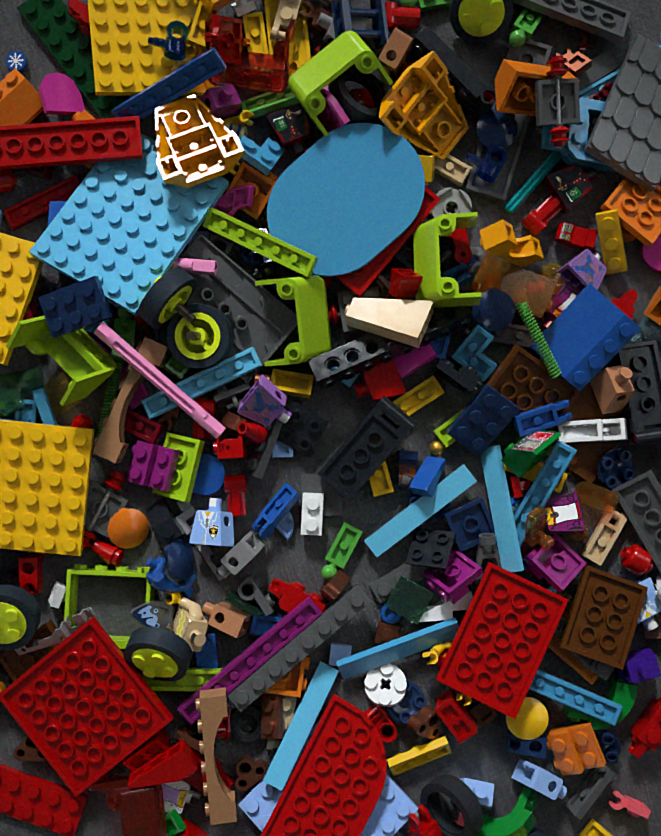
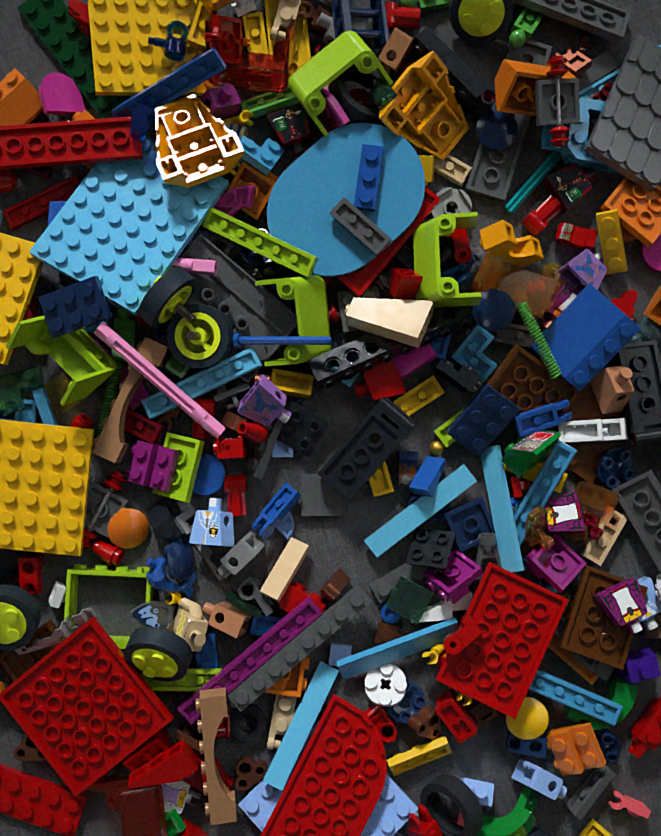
blue tile [6,51,28,73] -> none
copper plate [261,694,283,739] -> none
white plate [301,492,324,536] -> none
bright green plate [321,521,363,581] -> none
clear blue piece [465,145,508,183] -> none
red head [620,544,654,576] -> none
none -> clear blue leg [129,102,155,141]
none -> blue bar [232,333,332,348]
none -> tan tile [260,537,310,602]
none -> dark grey plate [330,197,391,256]
none -> blue plate [354,144,384,211]
none -> clear green piece [364,77,397,110]
none -> red leg [443,613,483,655]
none -> dark red piece [583,512,603,541]
none -> torso [594,578,647,634]

